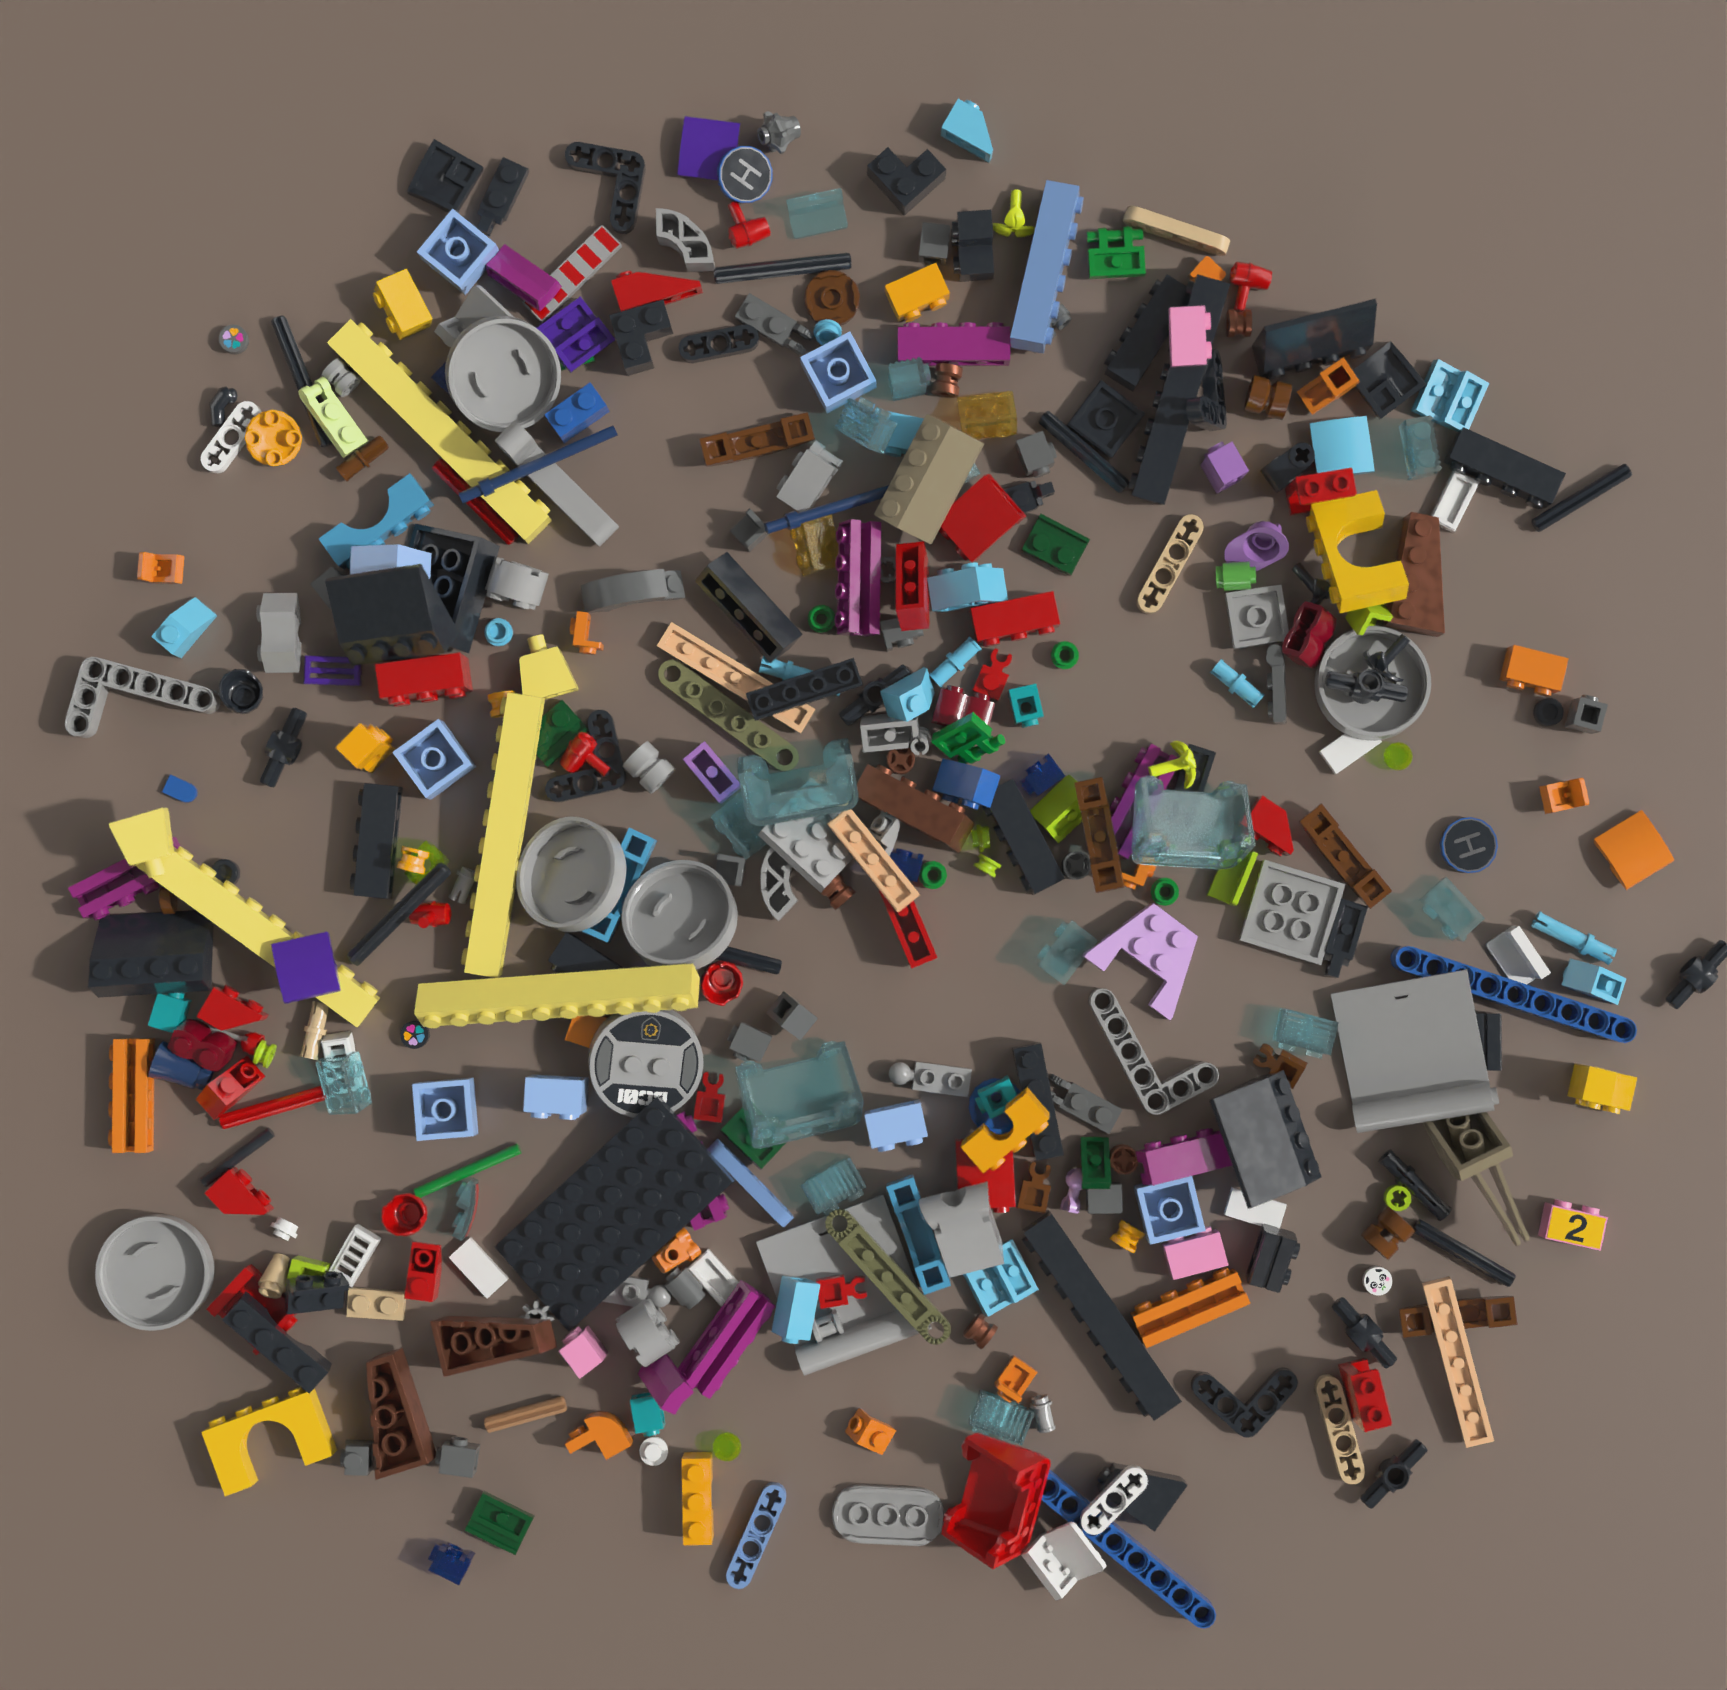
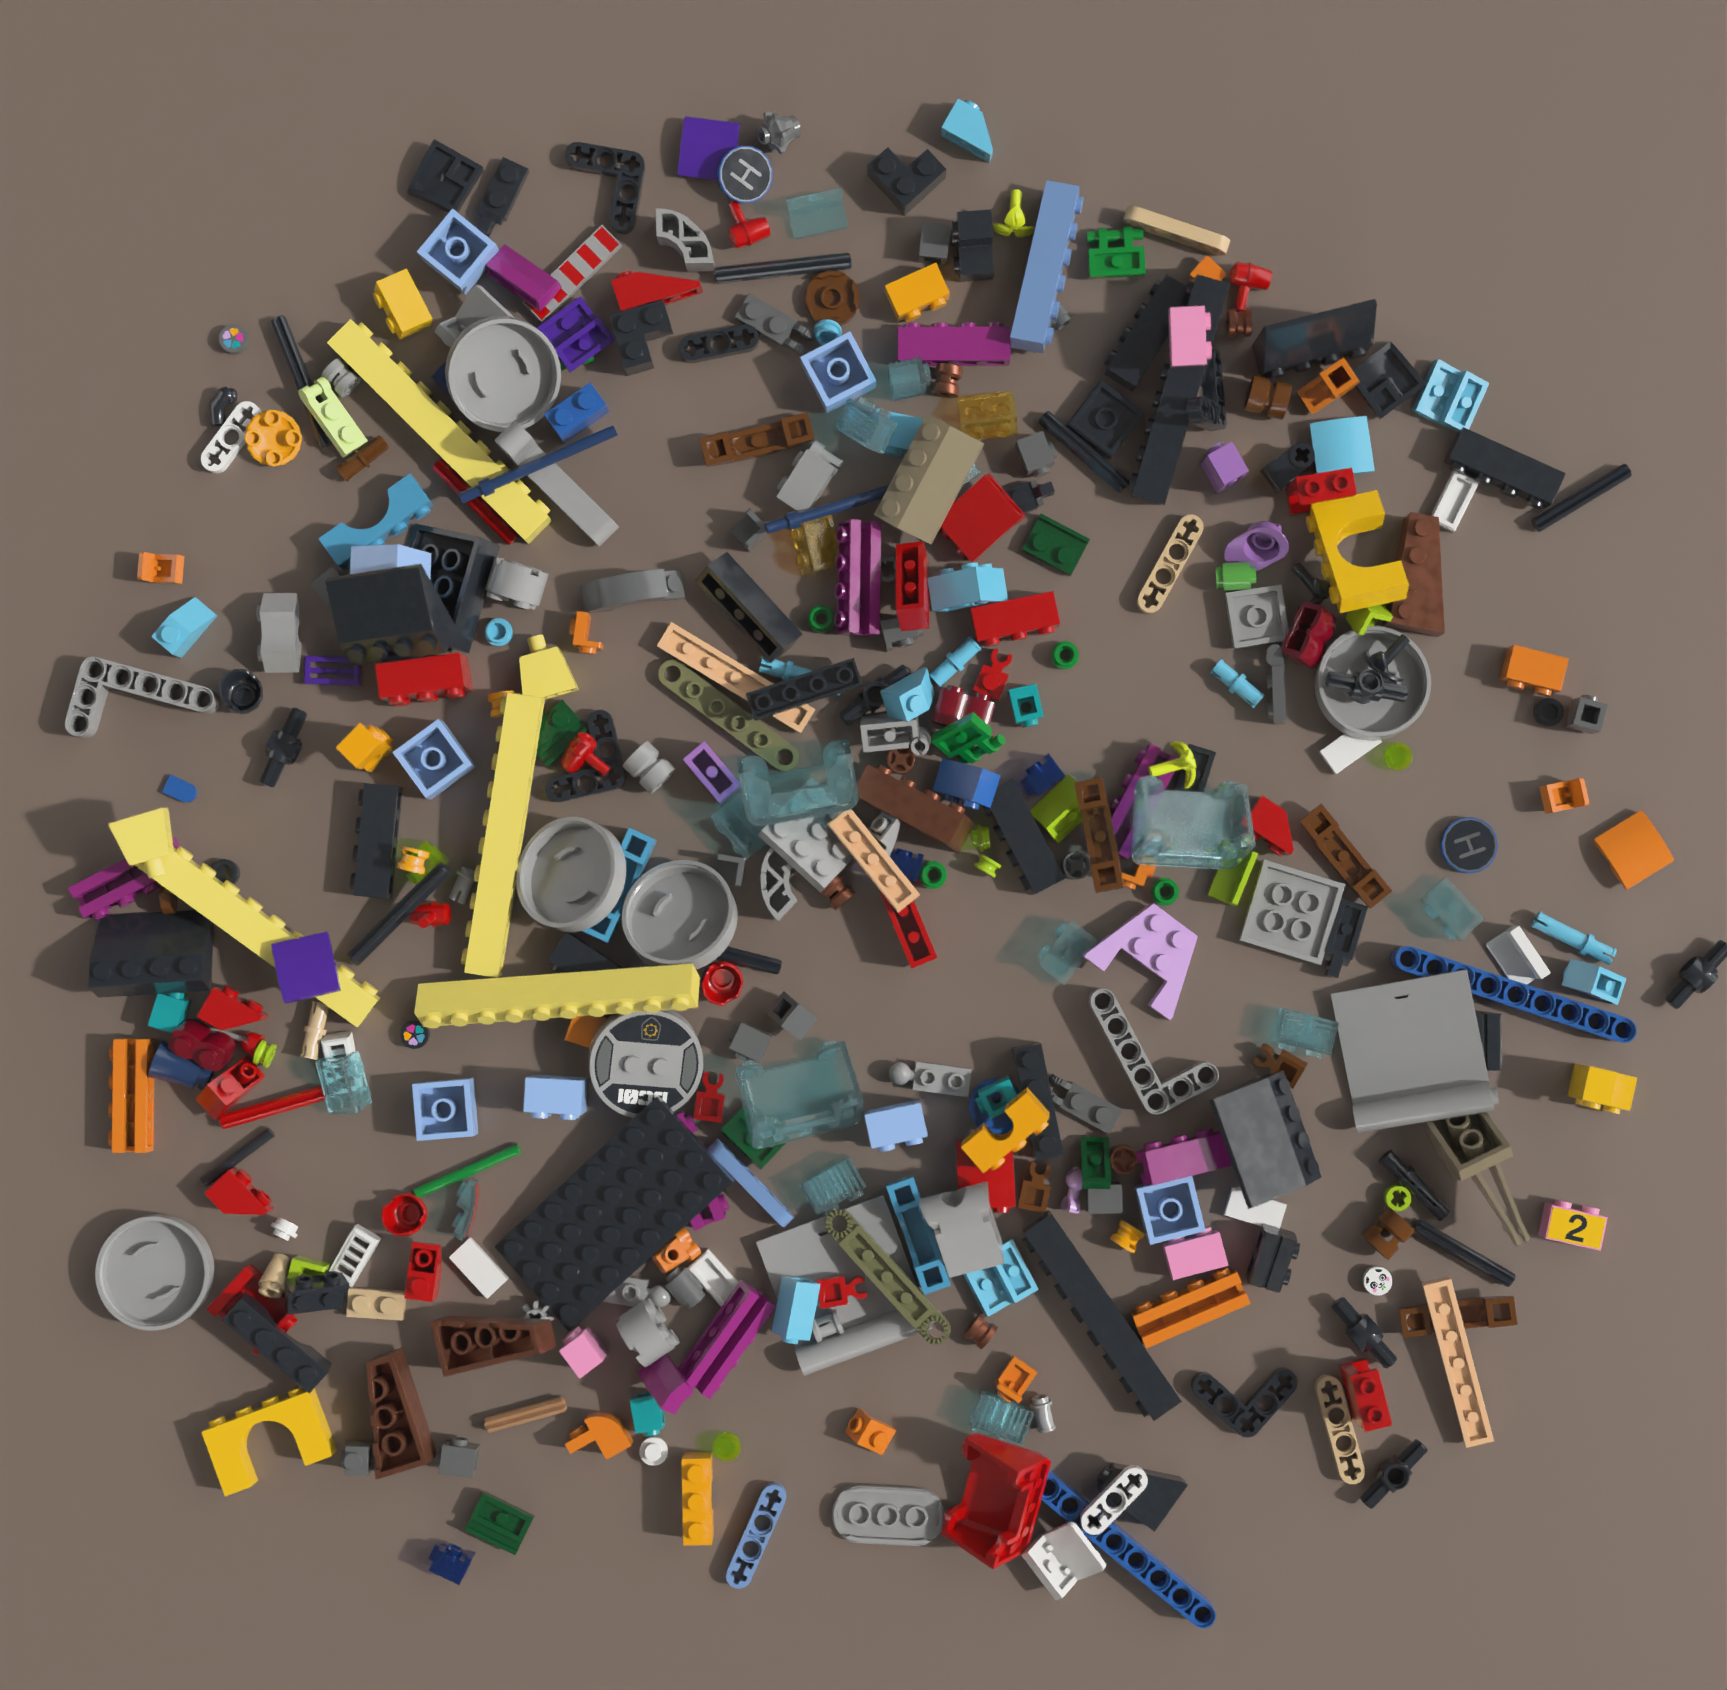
clear light blue brick [1399,415,1442,480] -> none

